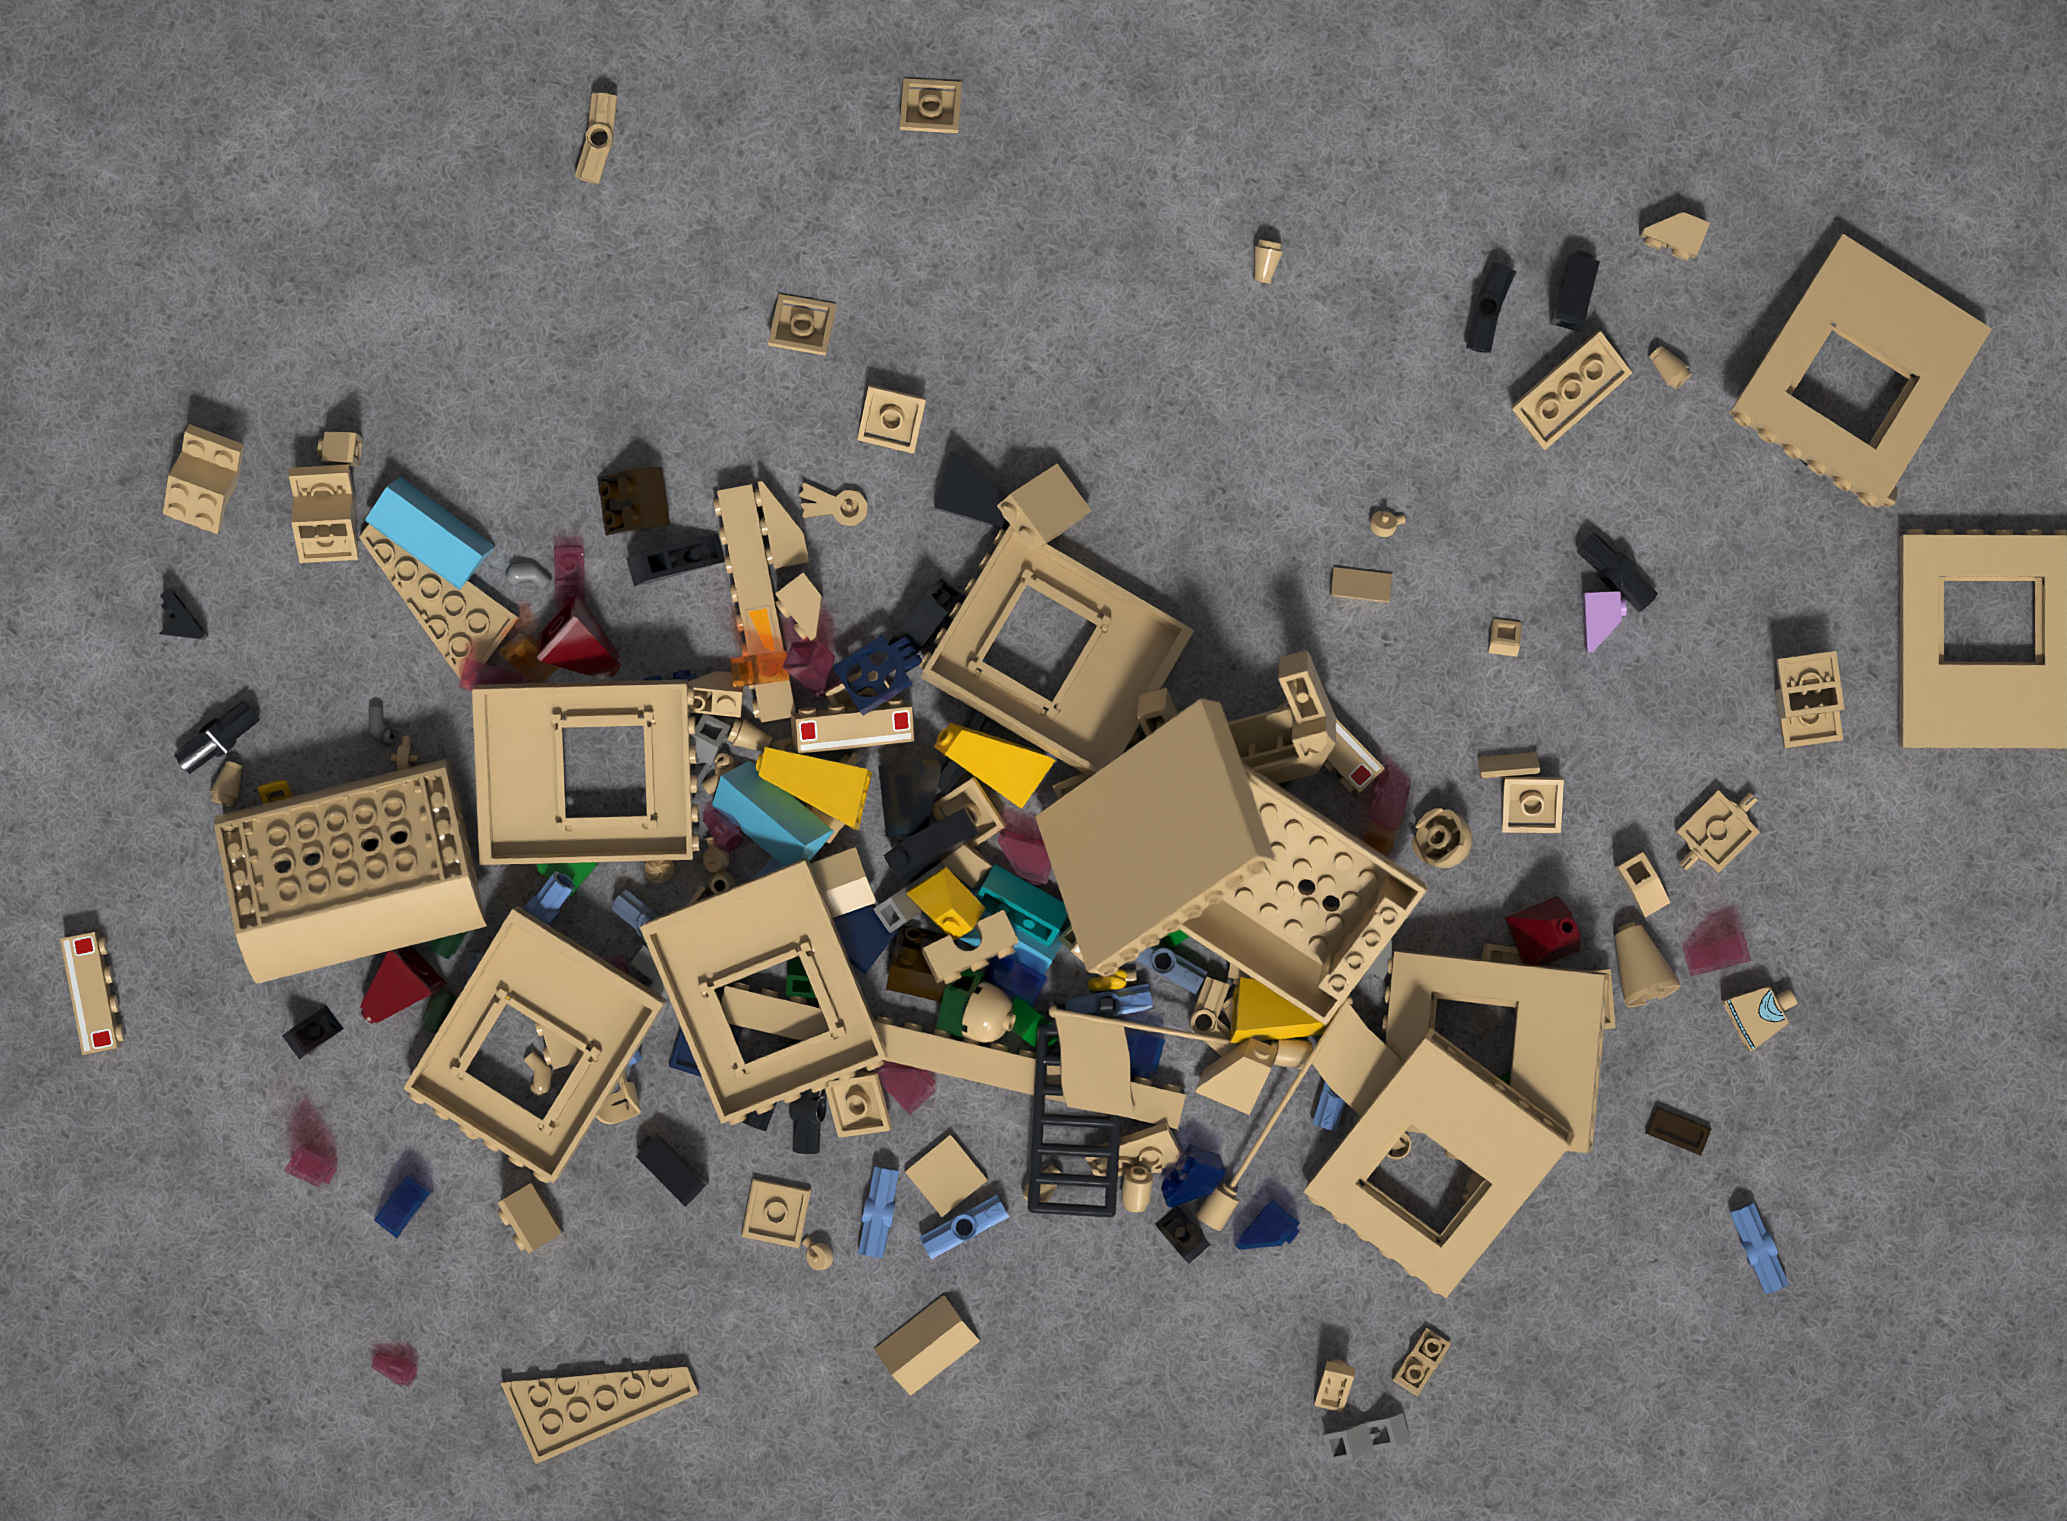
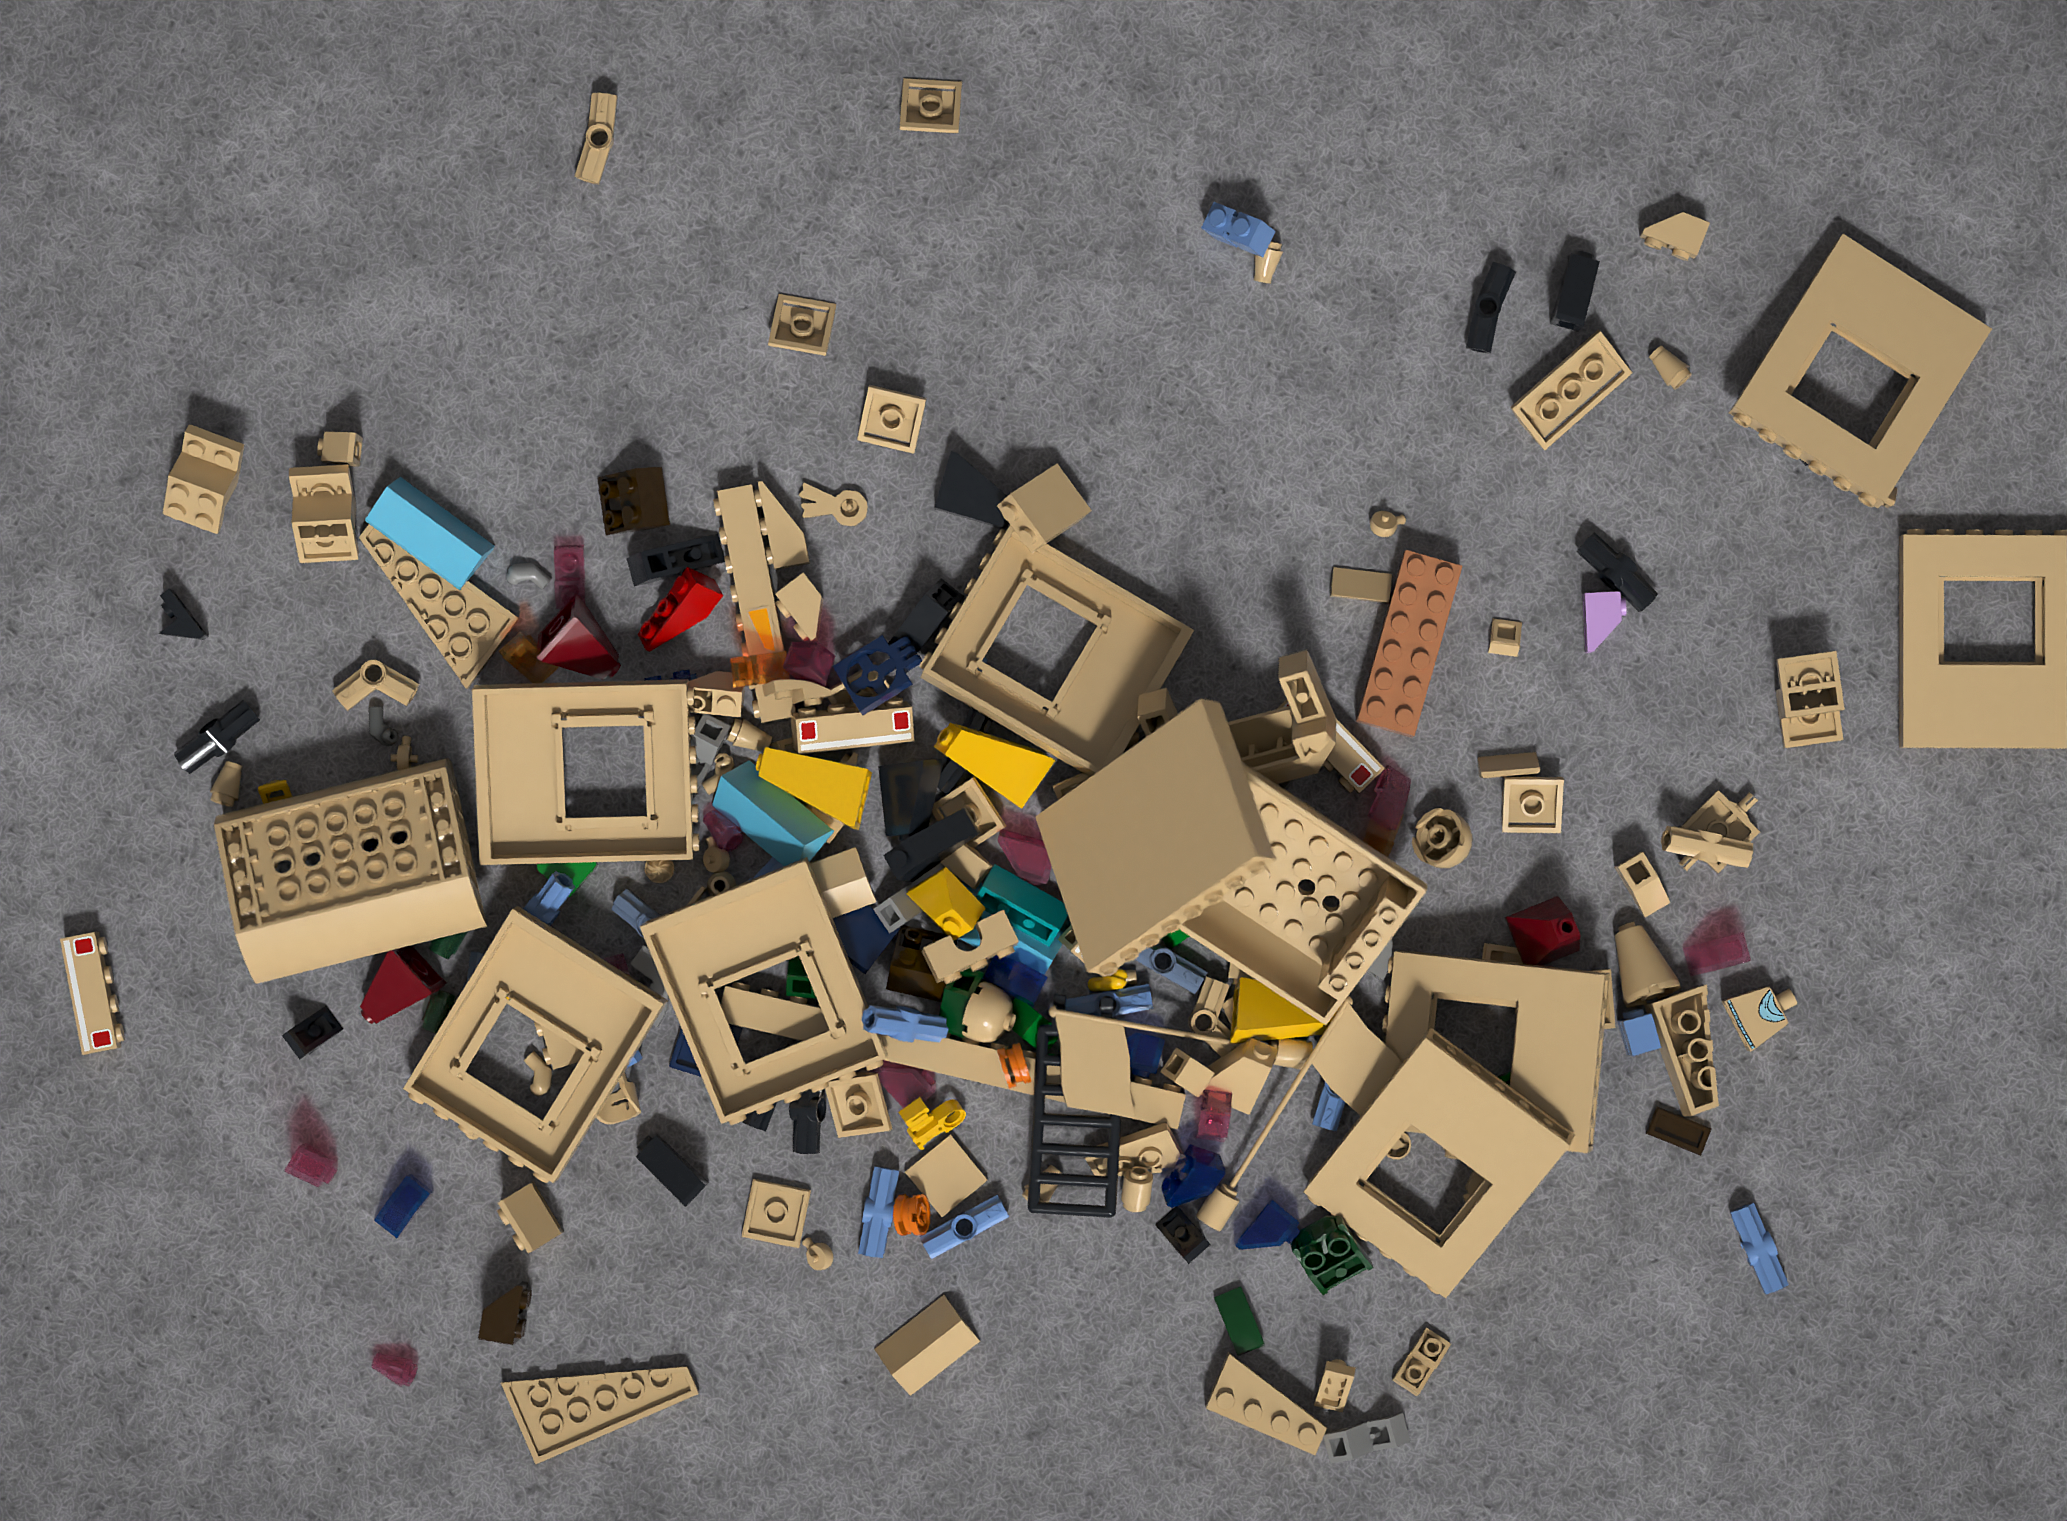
clear pink slope [458,658,523,691] -> none
none -> tan piece [332,660,420,711]
none -> dark brown slope [478,1281,532,1345]
none -> red slope [637,567,723,652]
none -> tan slope [762,680,831,707]
none -> medium blue piece [861,1005,948,1043]
none -> orange wheel [893,1194,931,1236]
none -> yellow piece [898,1097,966,1150]
none -> orange wheel [997,1042,1032,1089]
none -> tan slope [1160,1047,1215,1098]
none -> clear pink slope [1196,1089,1232,1142]
none -> medium blue piece [1201,202,1276,258]
none -> tan wedge [1205,1352,1327,1455]
none -> dark green slope [1214,1286,1265,1356]
none -> dark green slope [1290,1216,1374,1295]
none -> nougat brick [1355,550,1462,738]
none -> medium blue piece [1617,1009,1662,1056]
none -> tan wedge [1644,984,1719,1116]
none -> tan piece [1661,826,1753,868]

